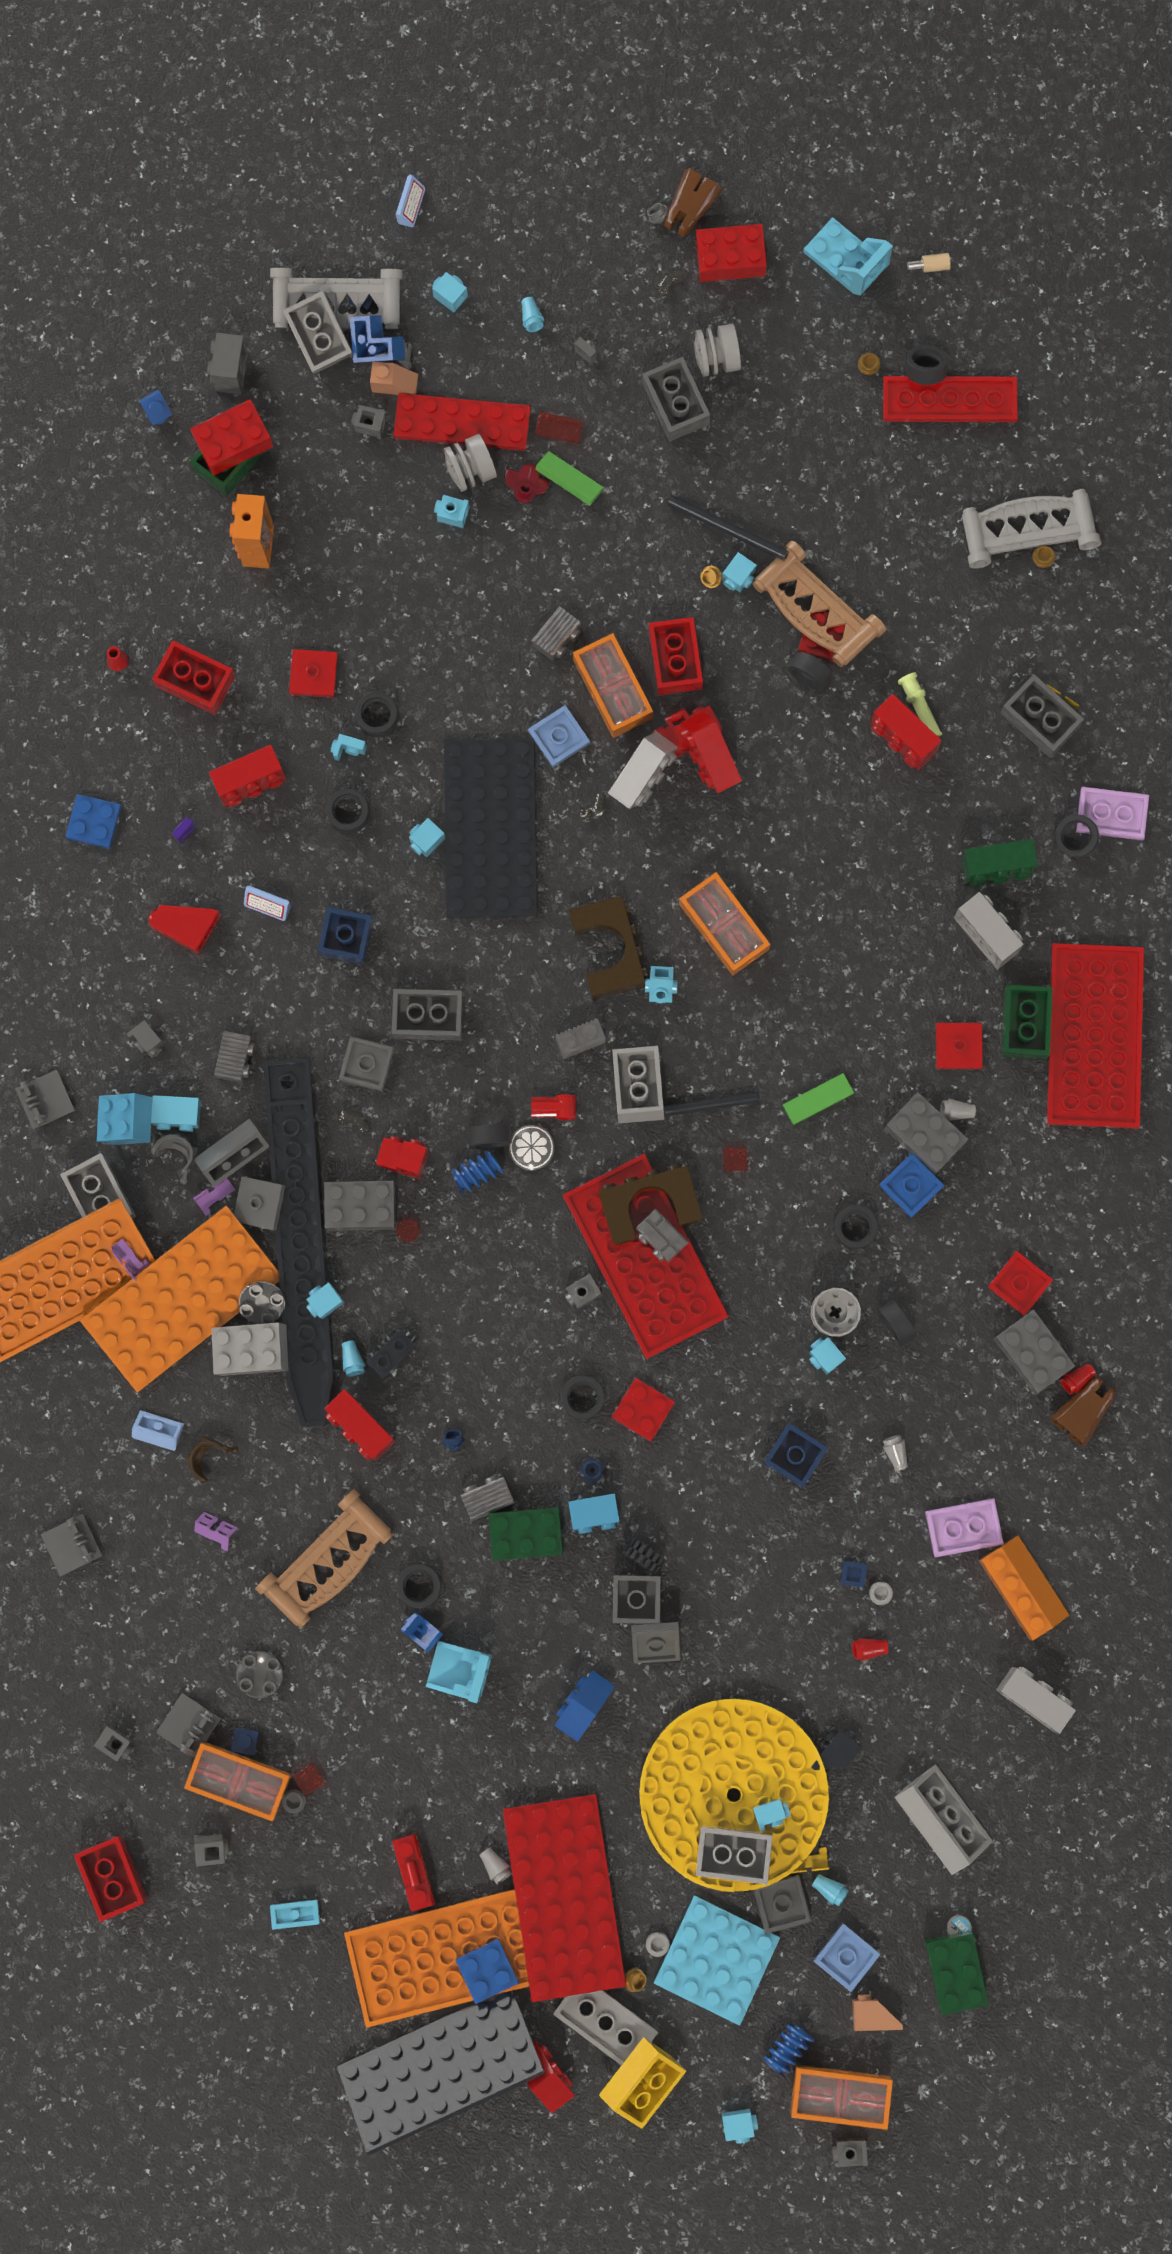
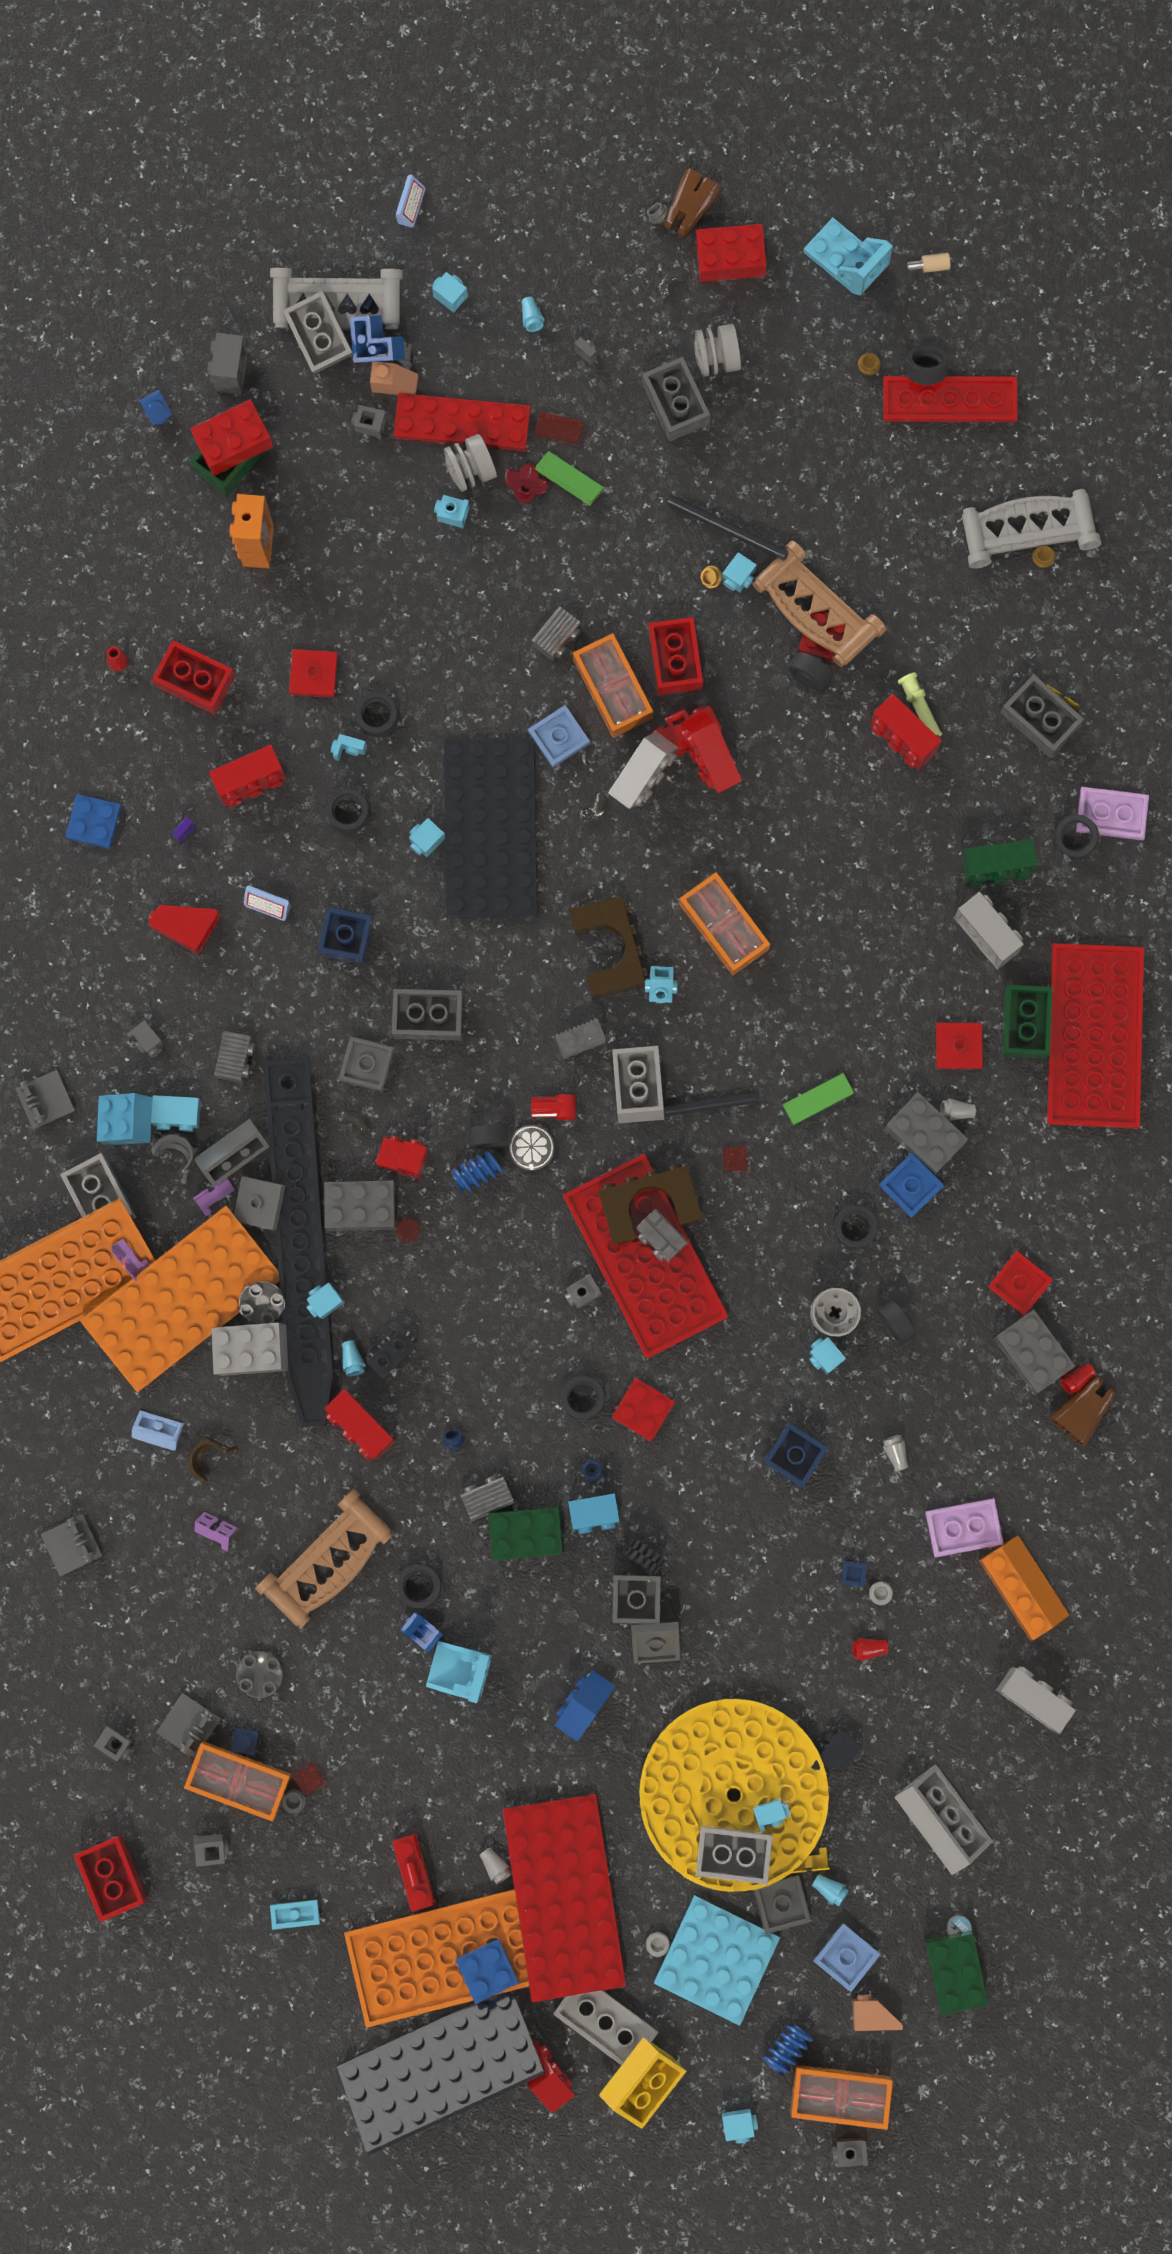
pearl gold plate [625,1968,646,1992] -> none

